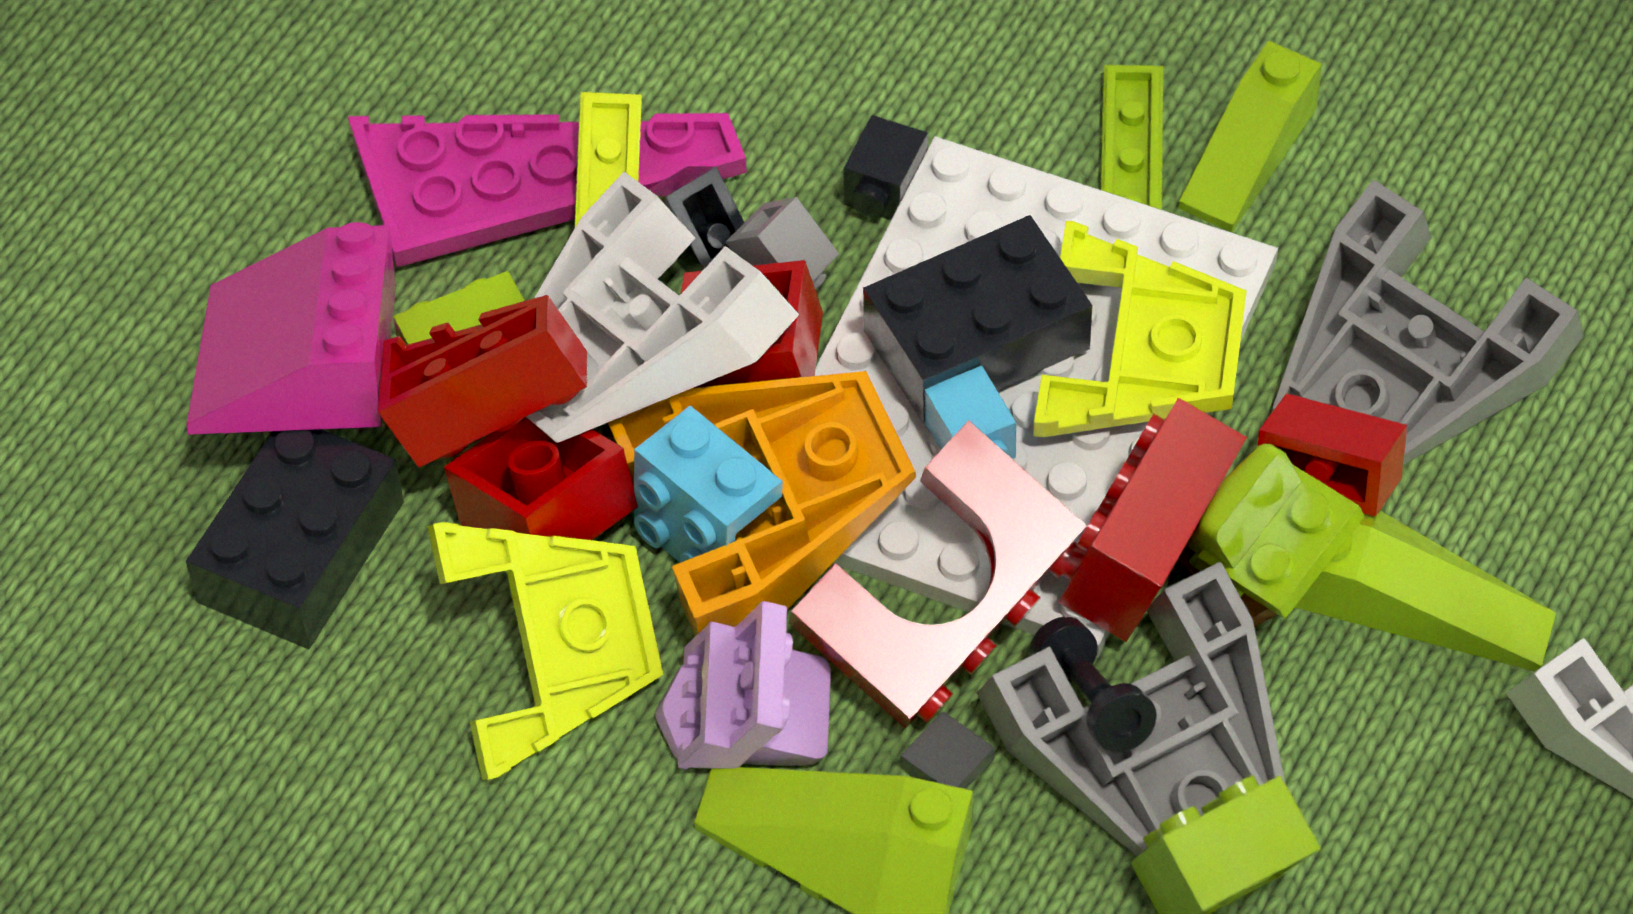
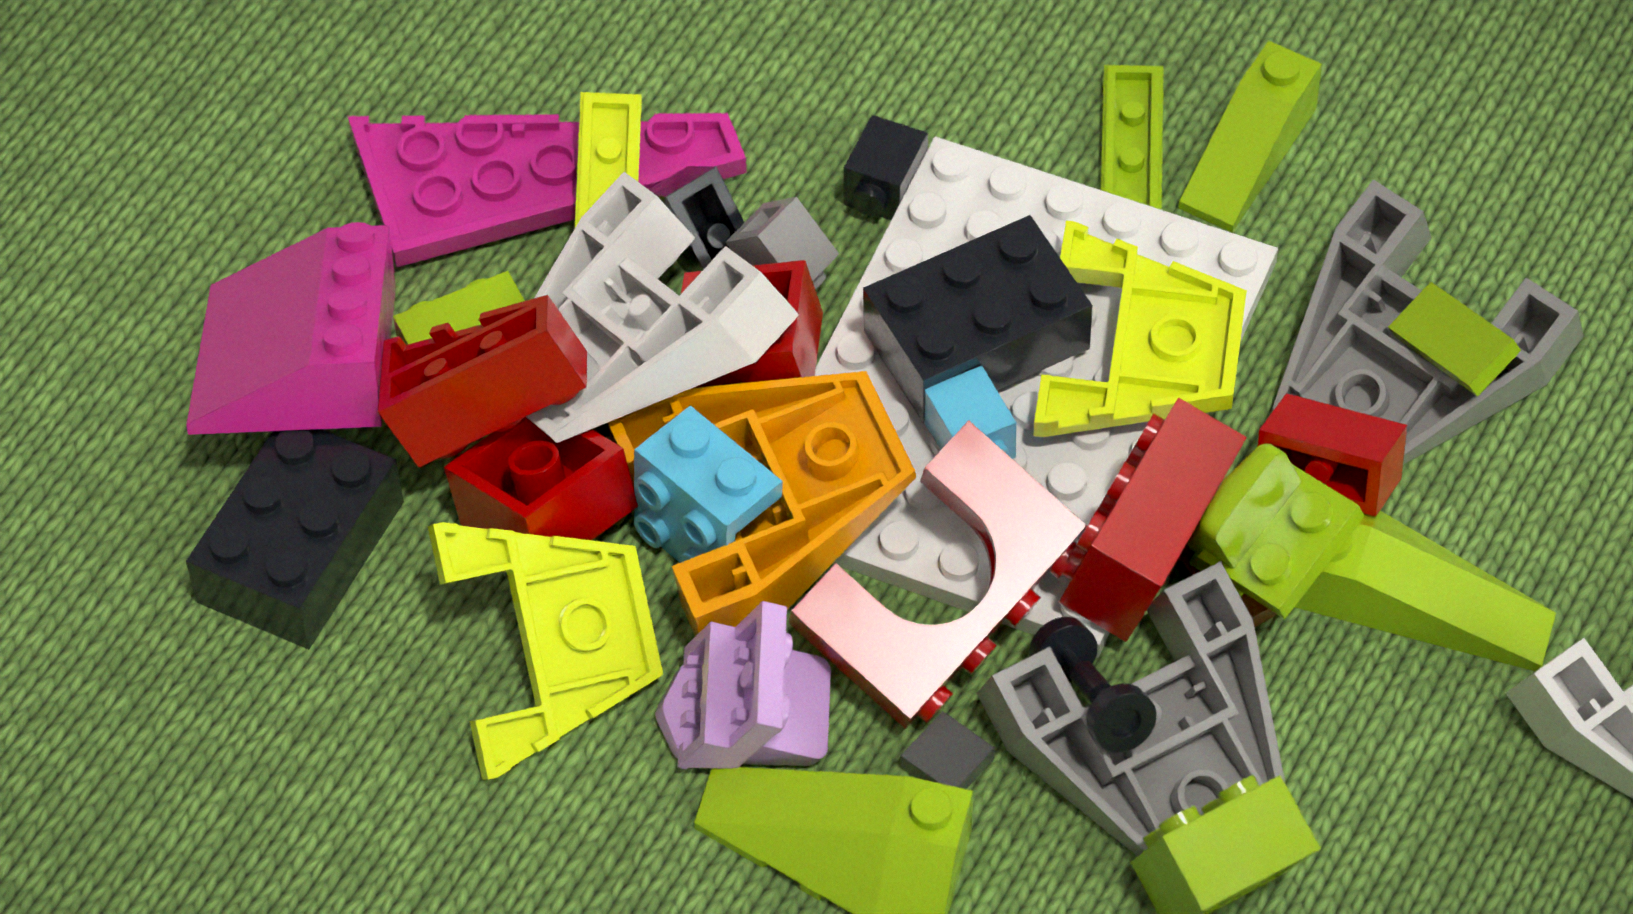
none -> lime tile [1388,282,1521,397]

